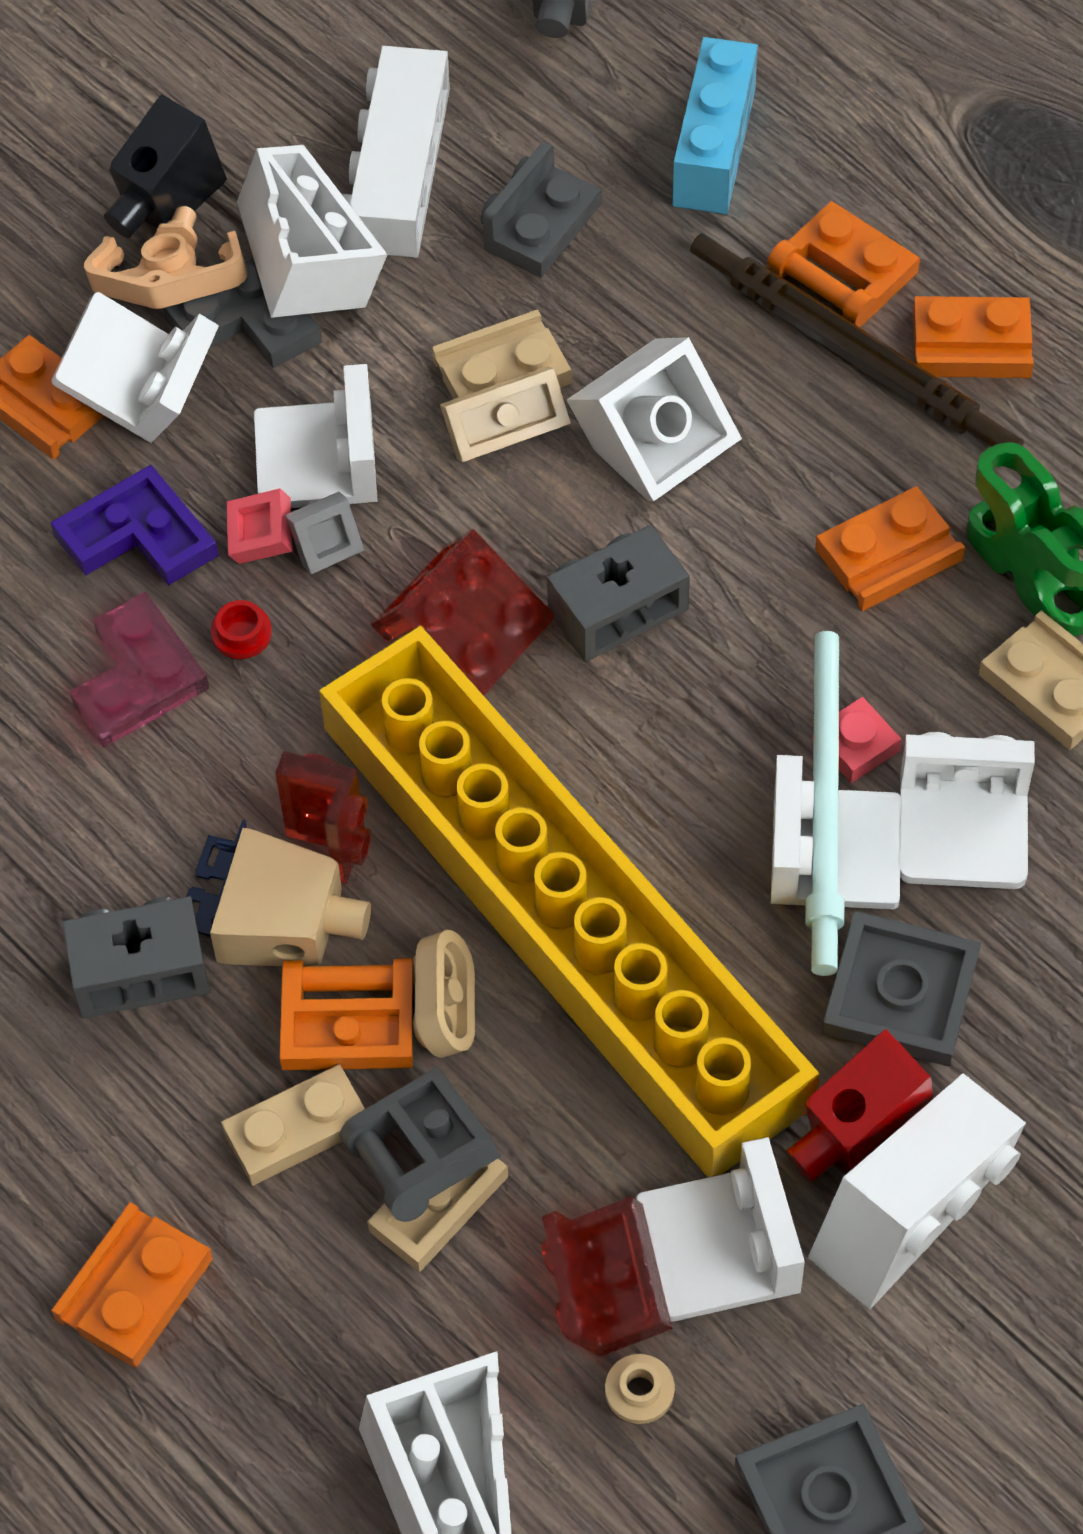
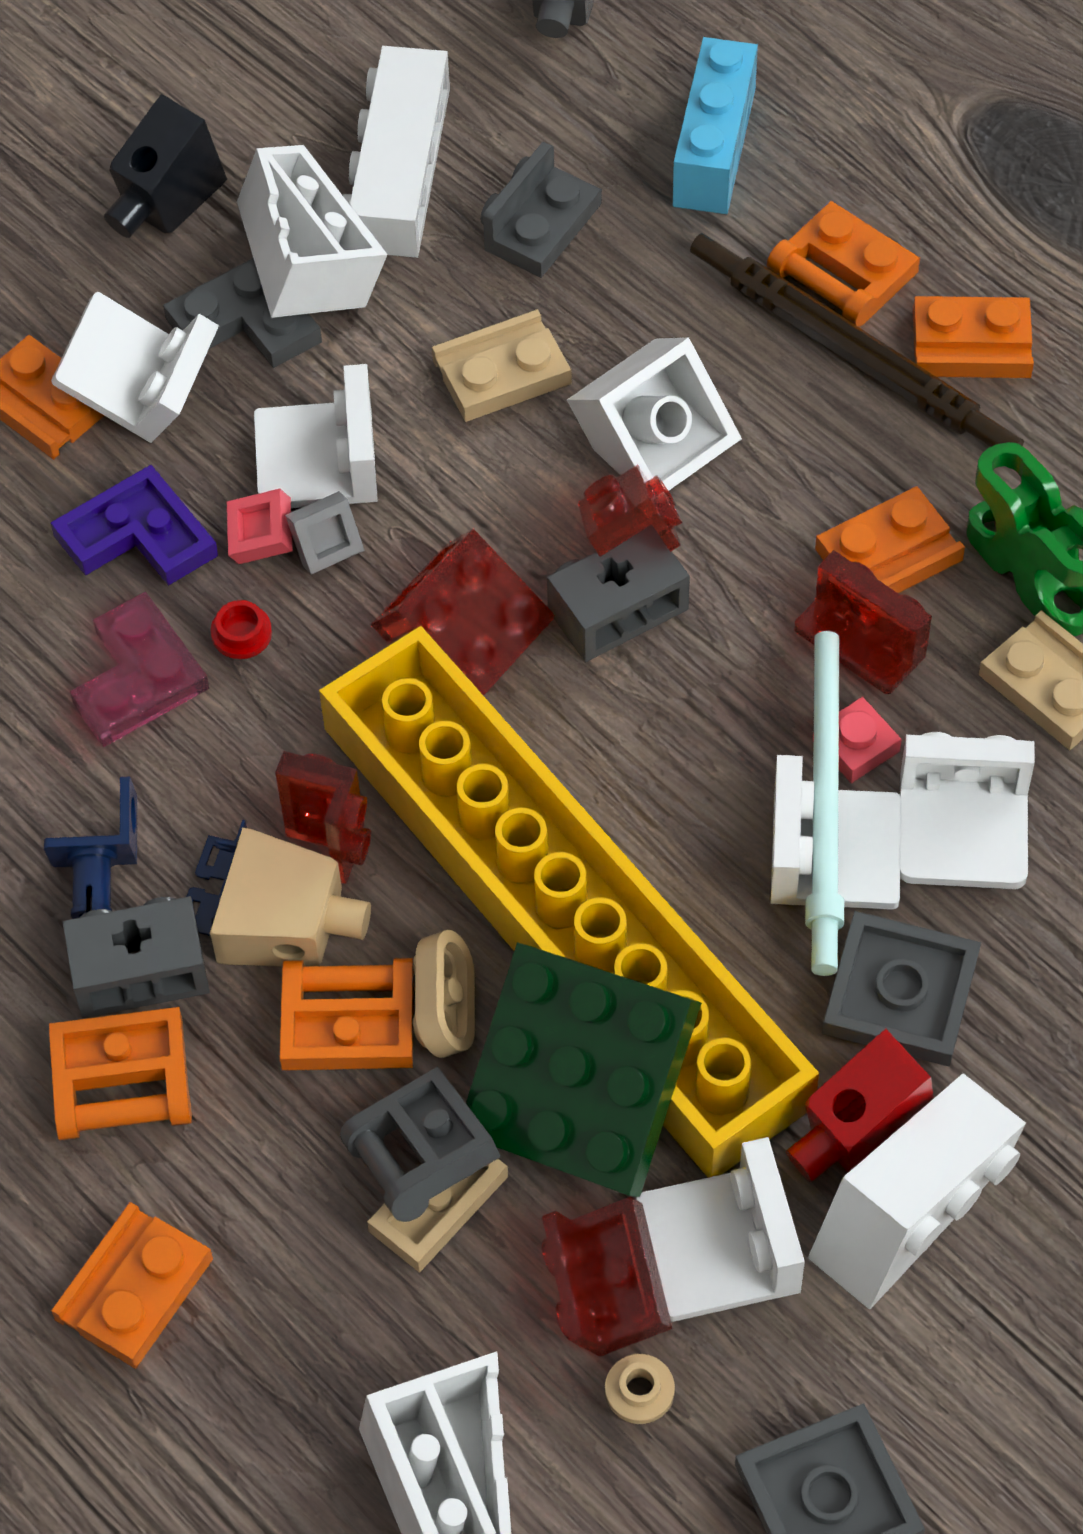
light nougat piece [84,206,248,309] -> none
tan plate [221,1064,365,1186] -> none
tan plate [440,366,571,462] -> none
none -> dark blue bracket [44,776,138,919]
none -> orange plate [49,1007,192,1141]
none -> dark green plate [466,942,702,1197]
none -> clear red bracket [578,464,683,557]
none -> clear red bracket [794,550,932,694]

